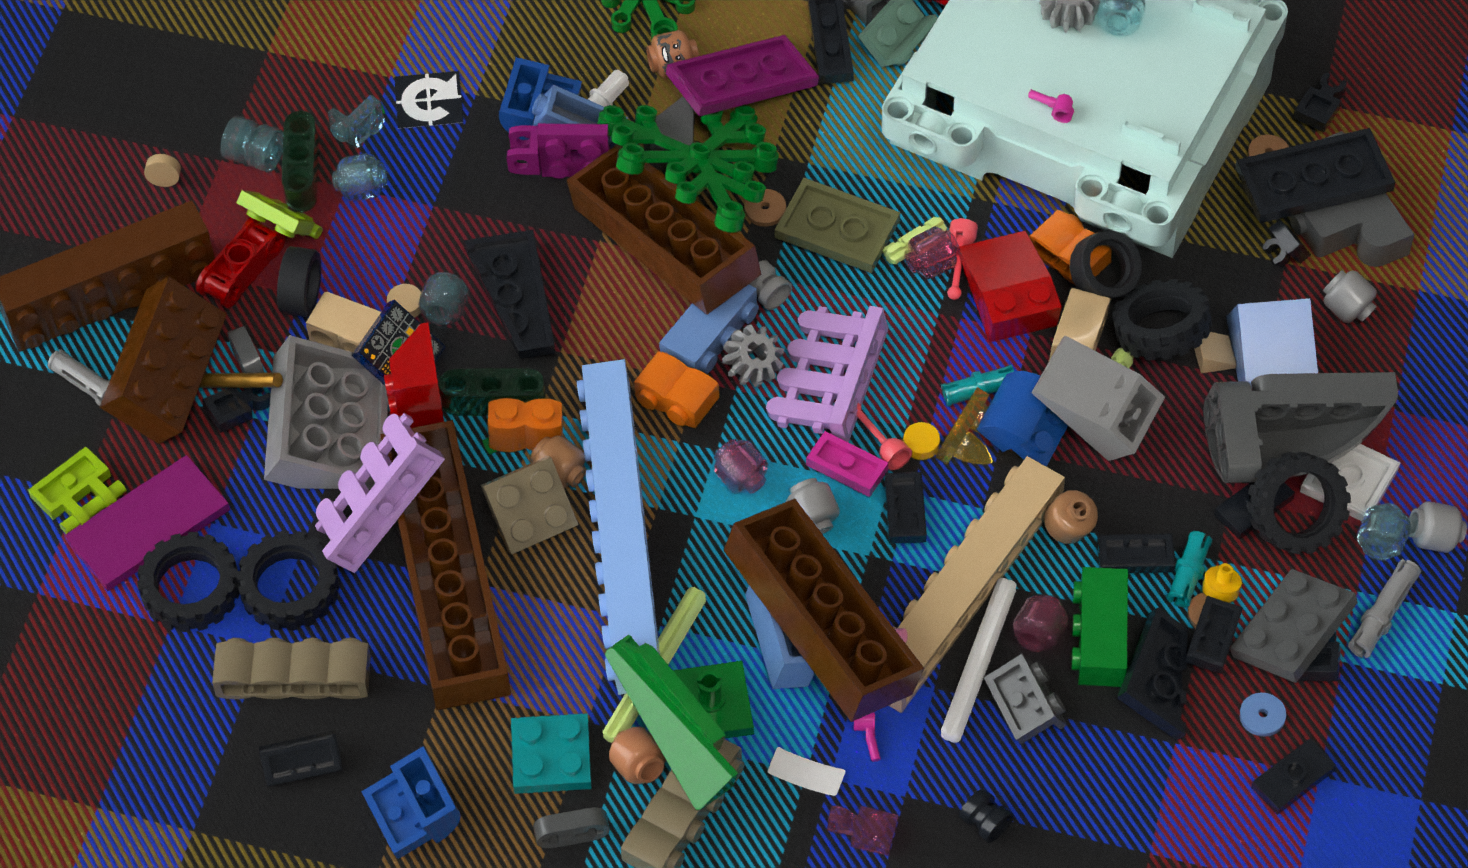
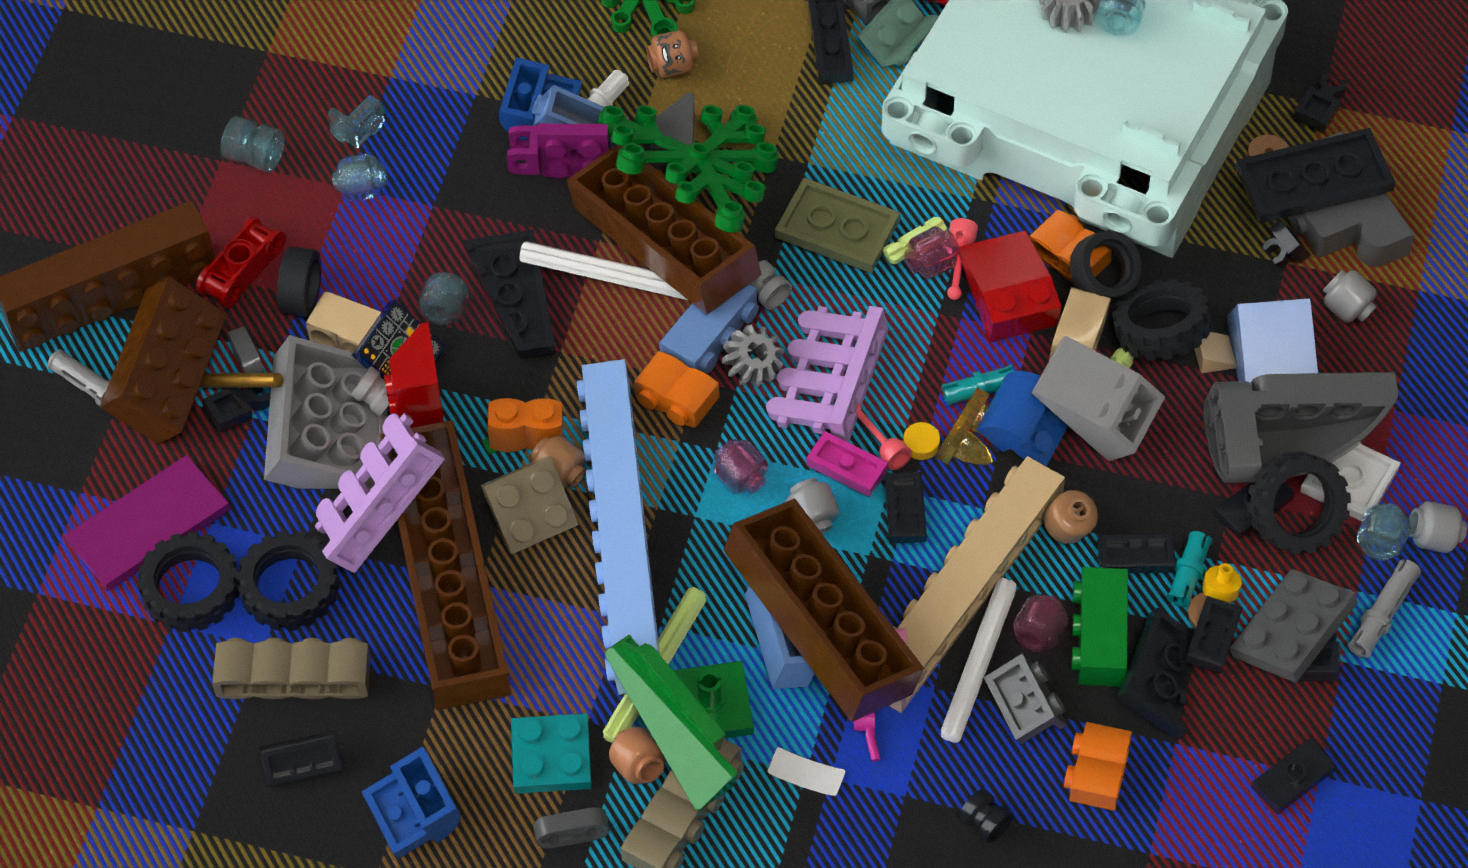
lime plate [28,447,127,534] -> none
tan tile [144,154,181,187] -> none
lime plate [236,190,323,239] -> none
clear green beam [282,111,319,213] -> none
tan tile [387,284,423,318] -> none
sticker [395,71,463,129] -> none
clear green beam [438,368,546,416] -> none
magenta tile [665,35,819,117] -> none
medium nougat wheel [744,189,786,227] -> none
clear pink plate [827,806,898,856] -> none
dark pink hand [1028,89,1074,123] -> none
medium blue wheel [1239,693,1286,737] -> none
none -> light grey wheel [350,366,389,416]
none -> white axle [519,241,688,300]
none -> orange brick [1064,722,1132,811]

